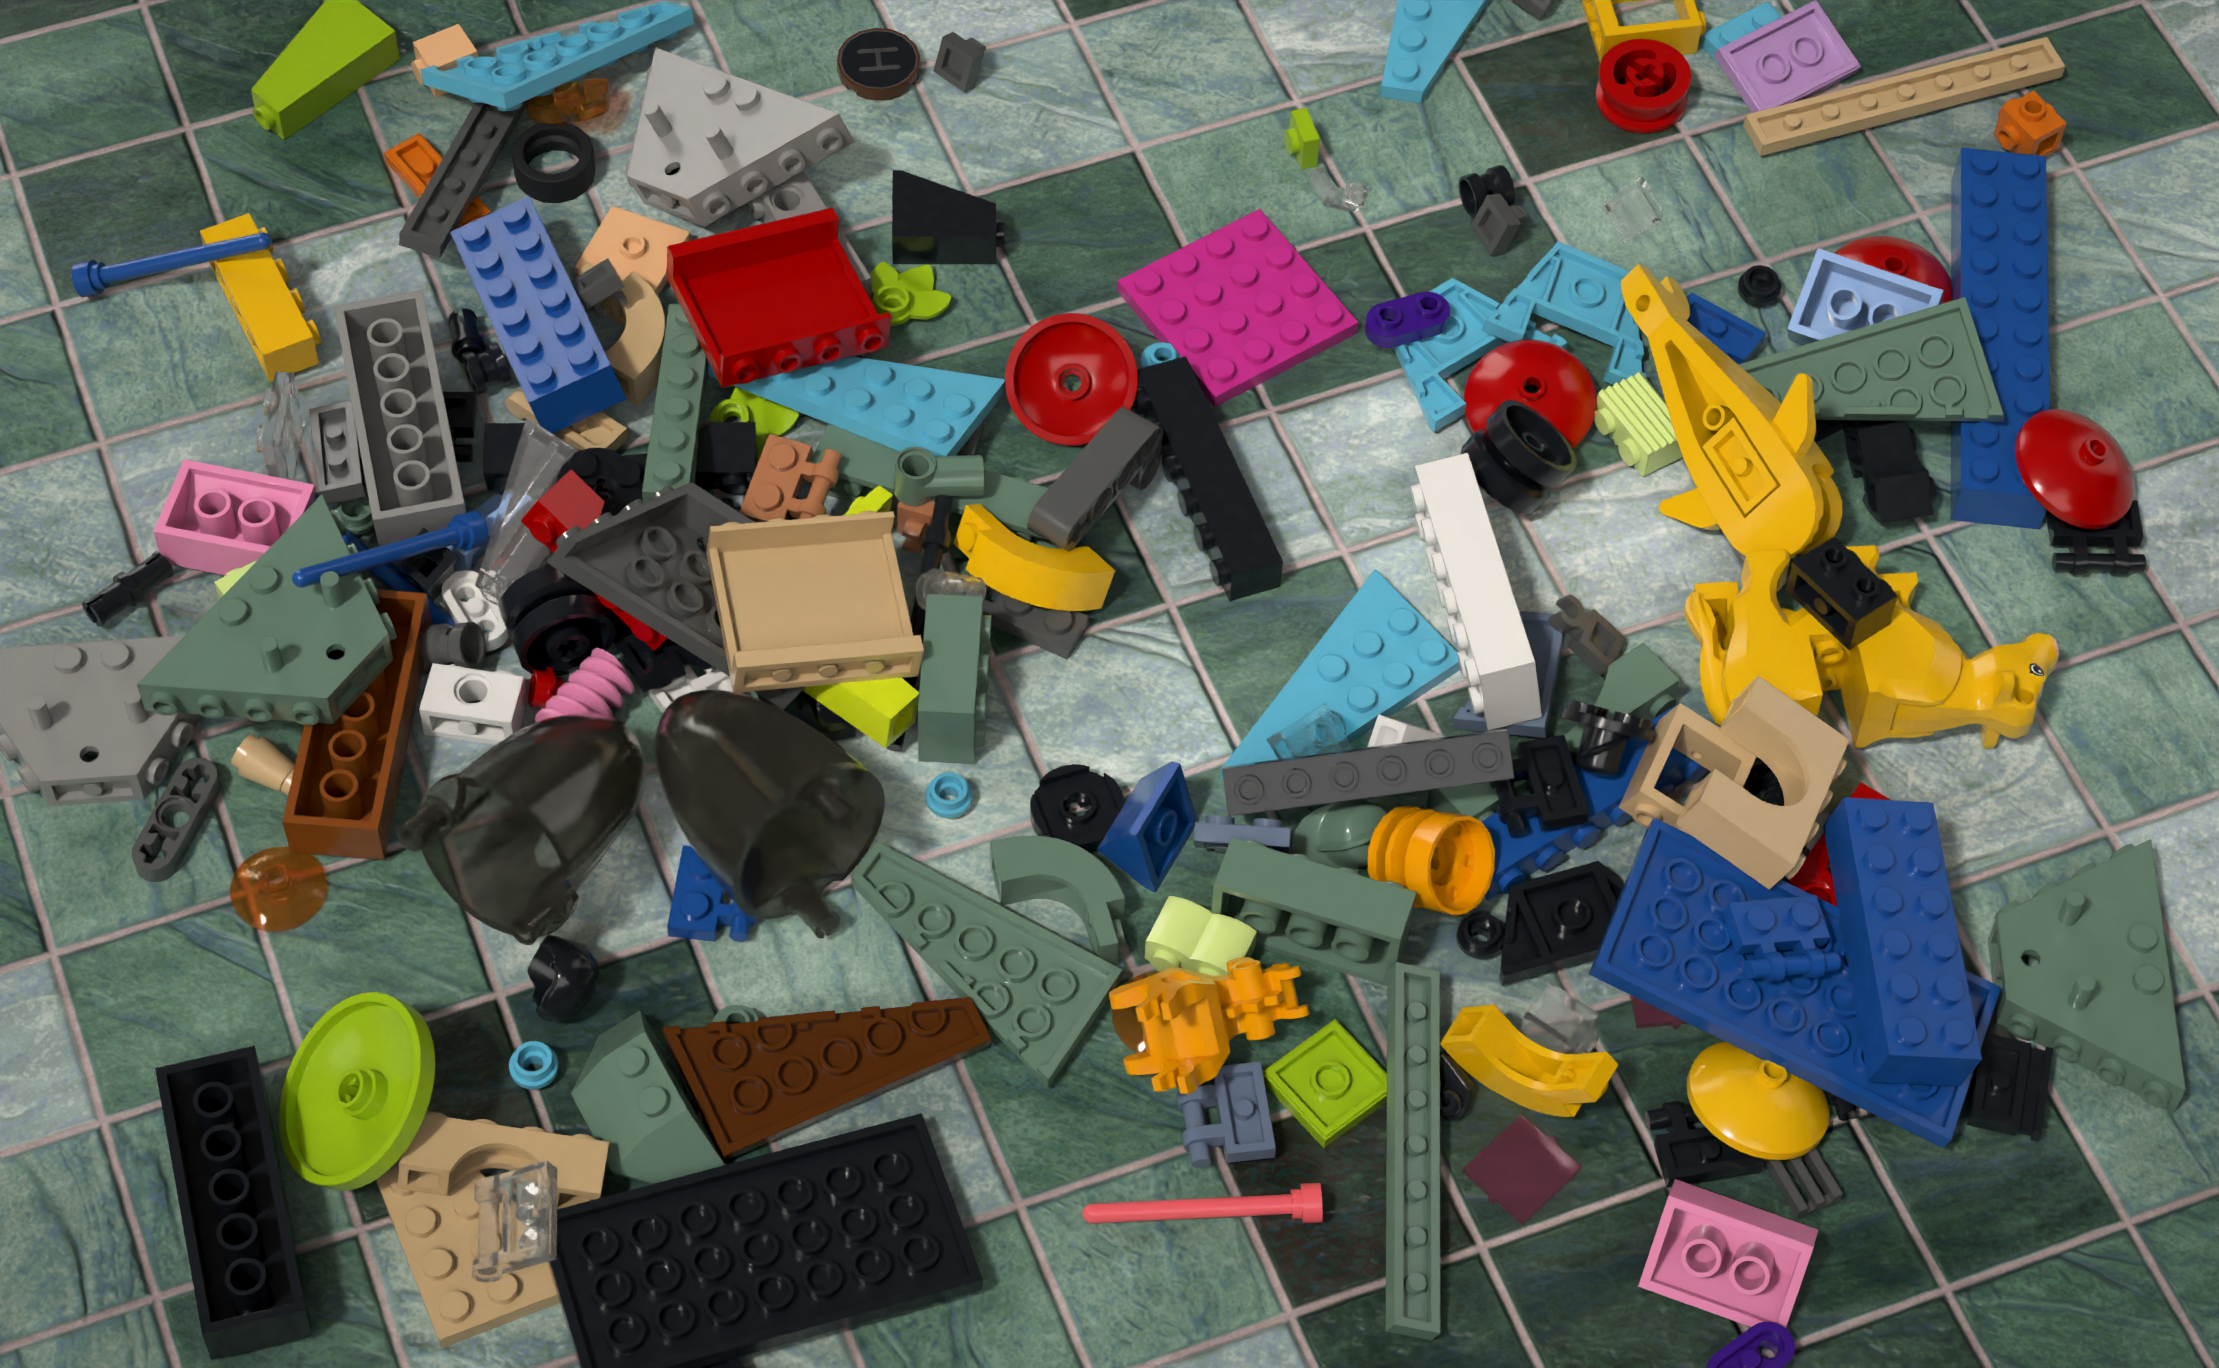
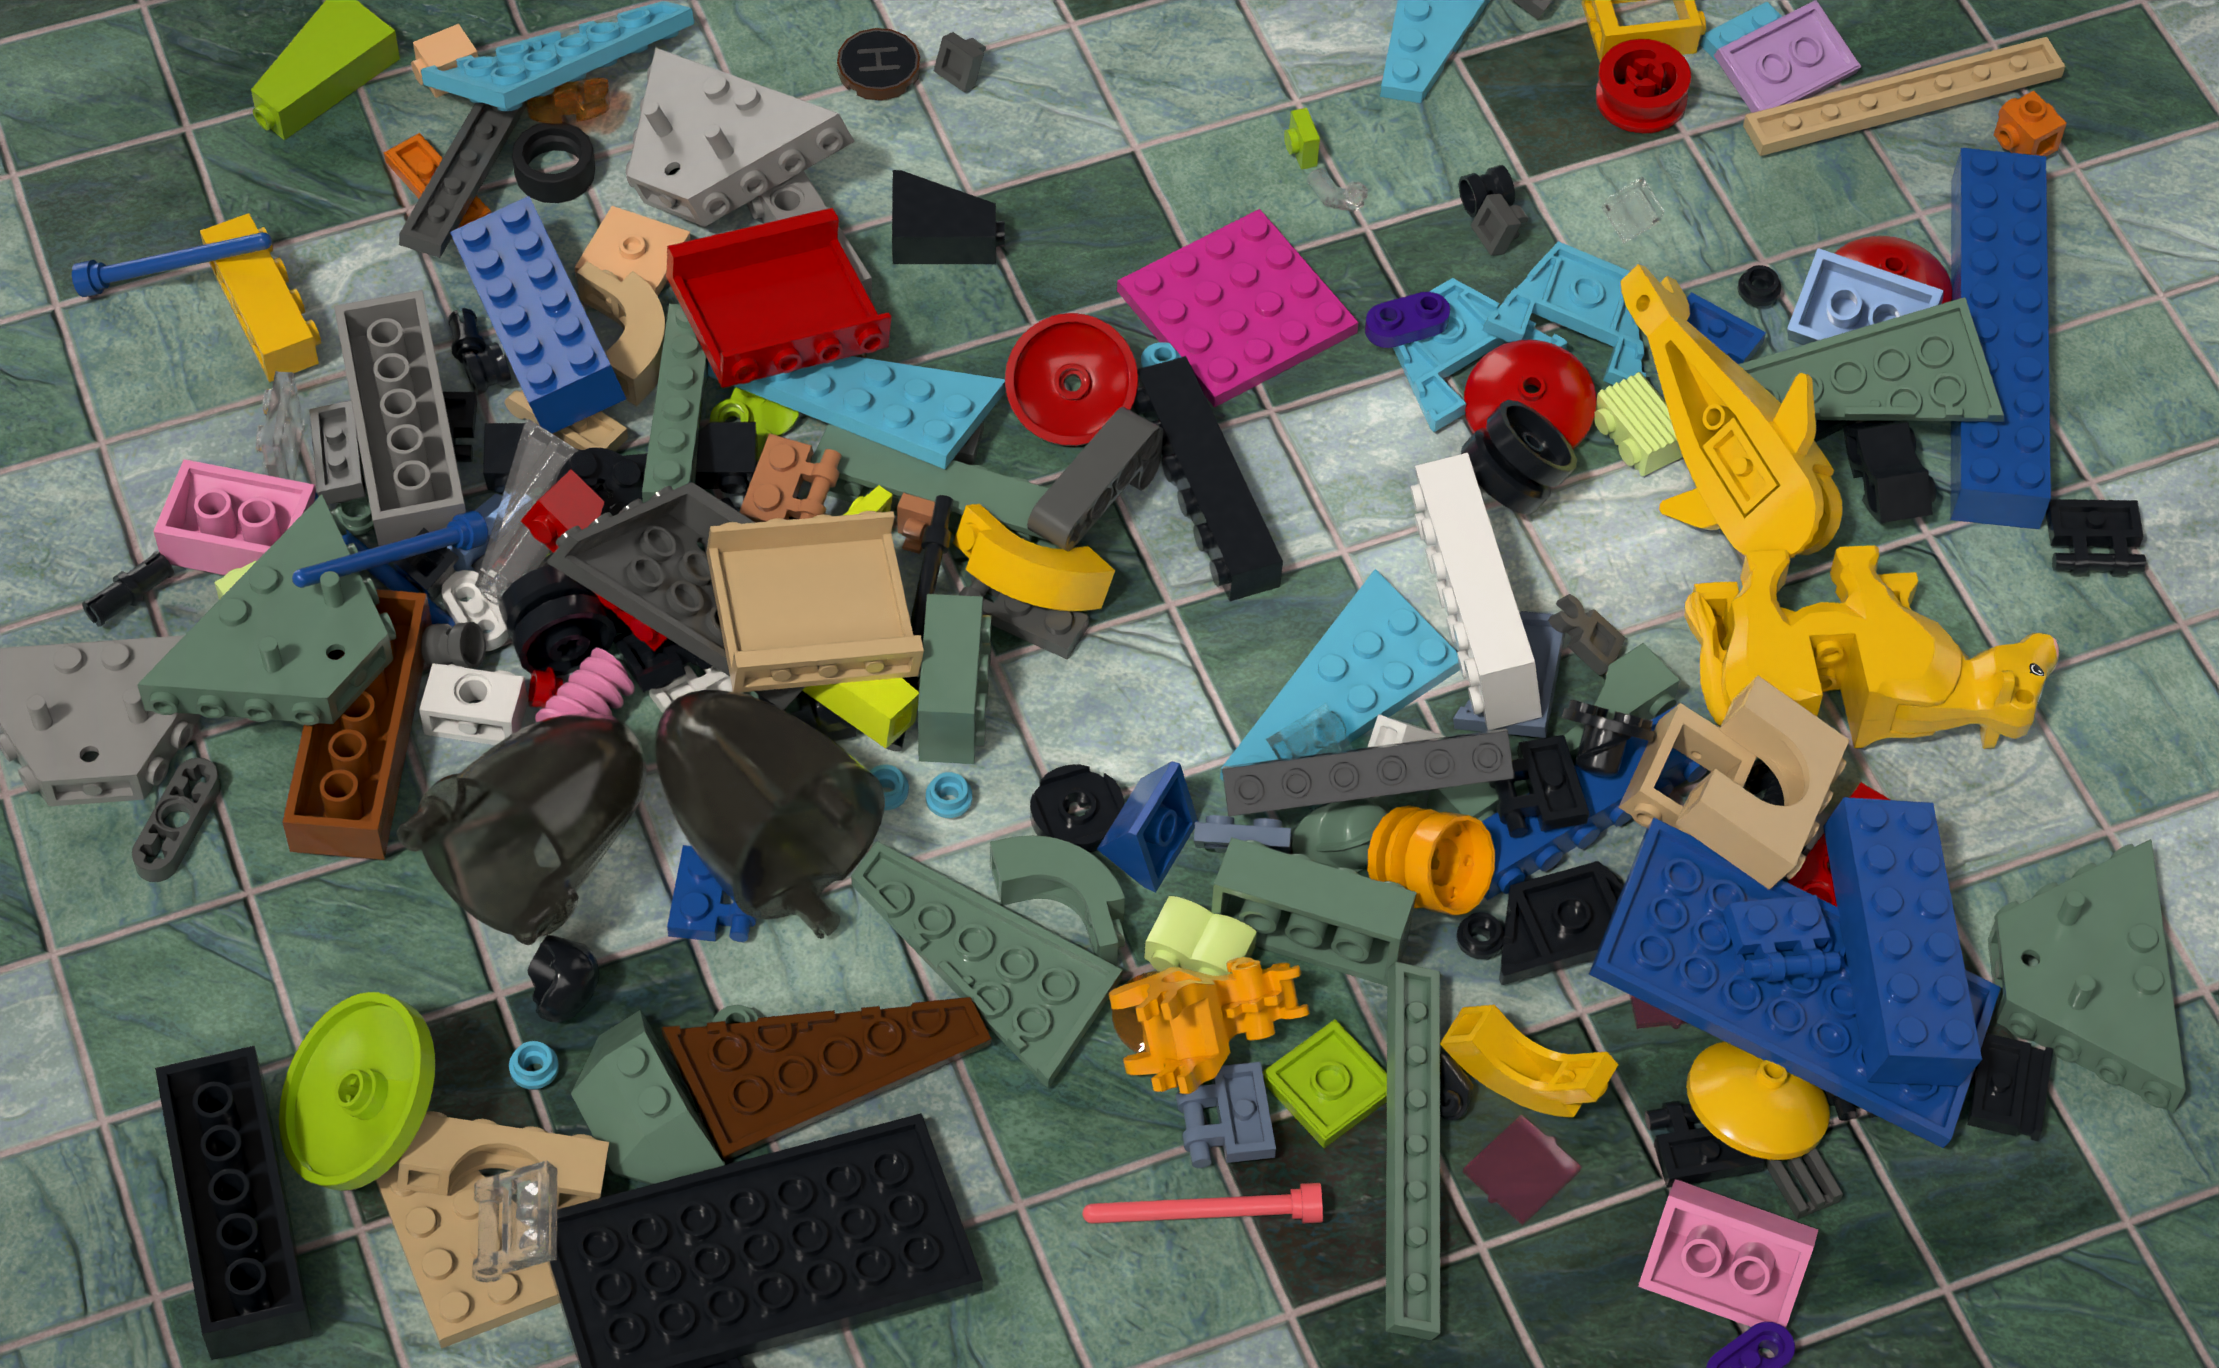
clear orange dish [230,847,327,932] -> none
tan cone [231,734,295,796] -> none
dark grey tile [571,258,627,318] -> none
lime plate [870,262,952,326] -> none
sand green piece [893,446,984,506] -> none
clear cone [915,568,986,610] -> none
clear brick [1520,983,1599,1054] -> none
black brick [1786,537,1898,650] -> none
red dish [2015,409,2134,529] -> none
none -> medium azure plate [862,765,909,810]

